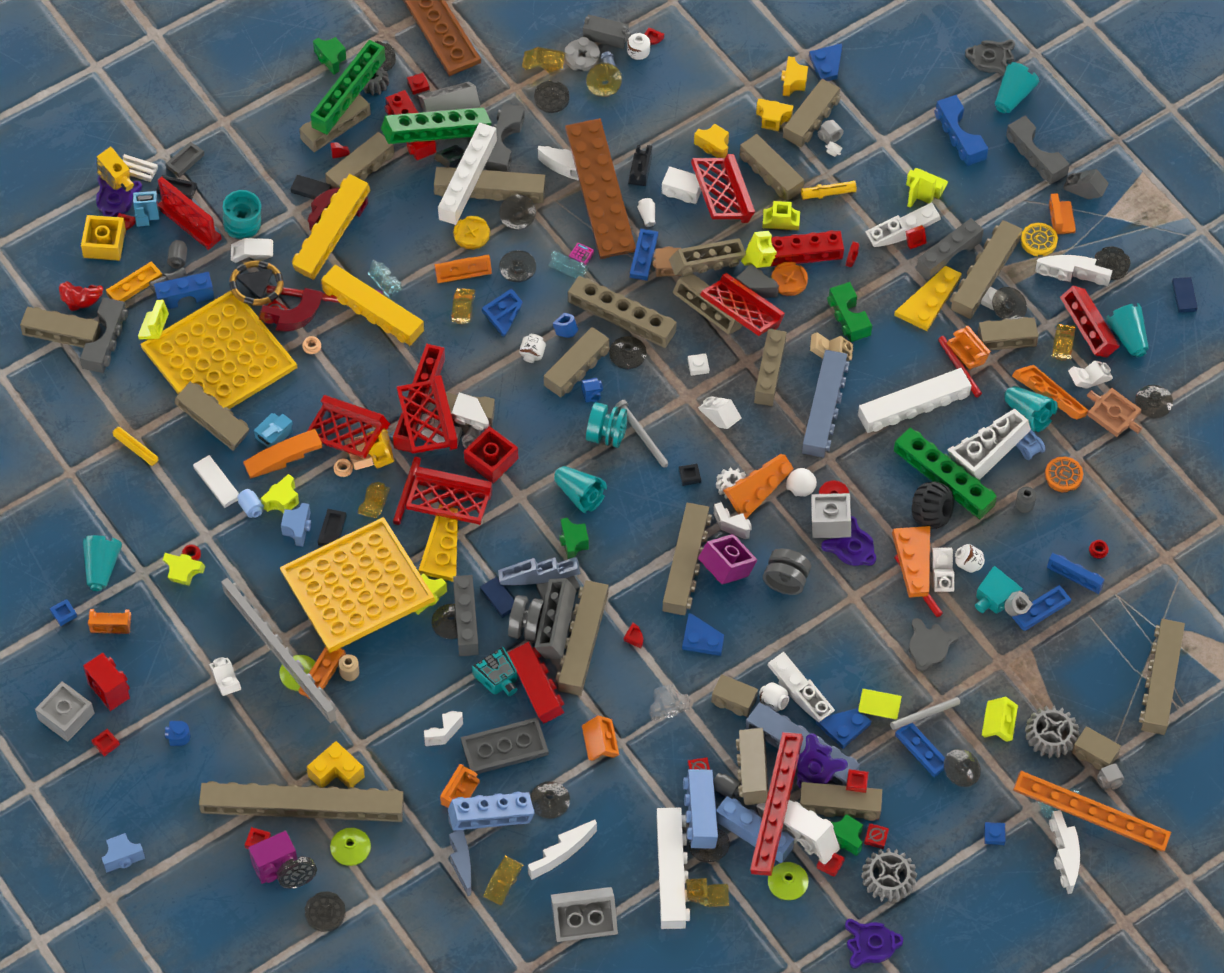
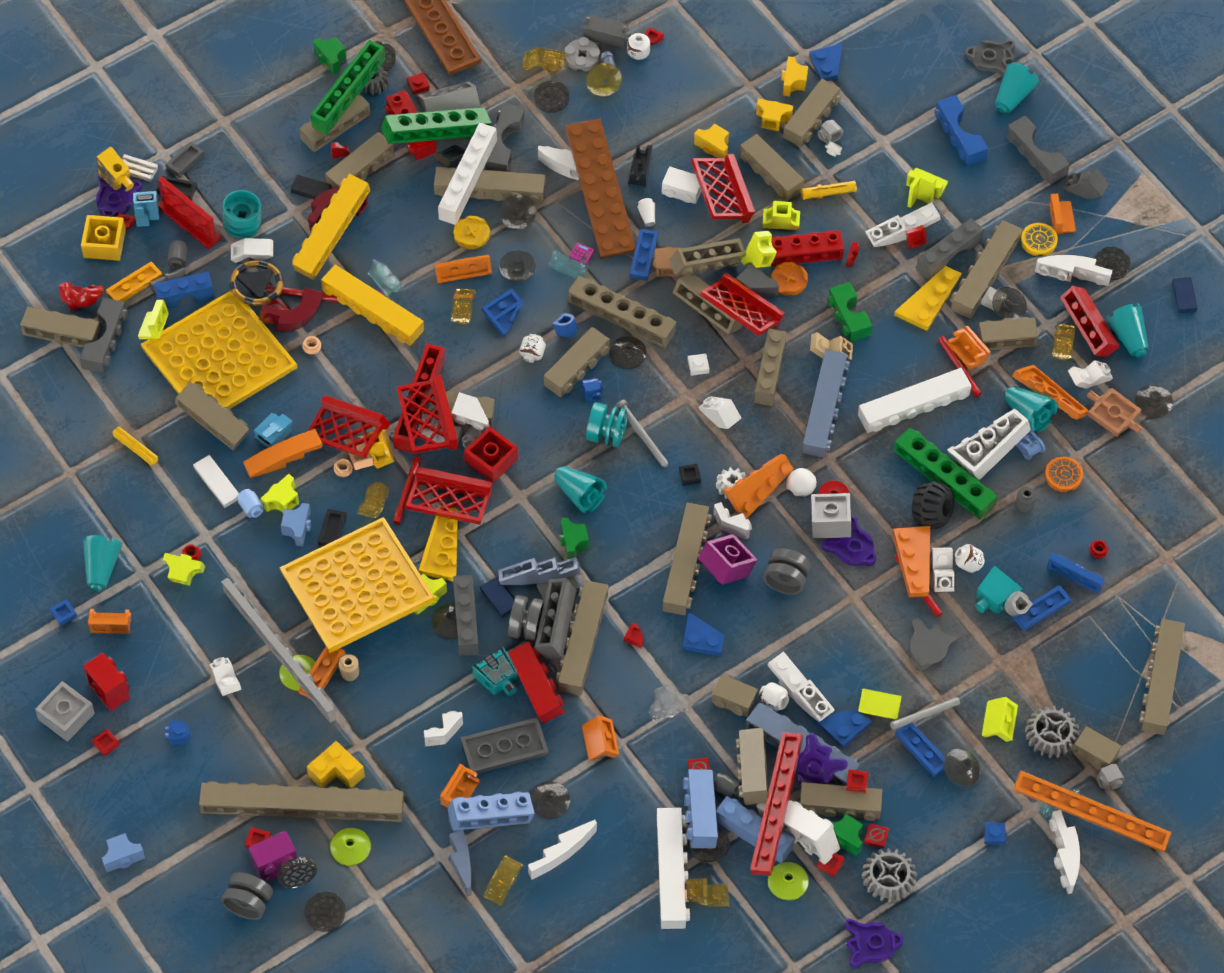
light grey slope [551,887,618,942] -> none
none -> dark grey wheel [221,872,273,920]

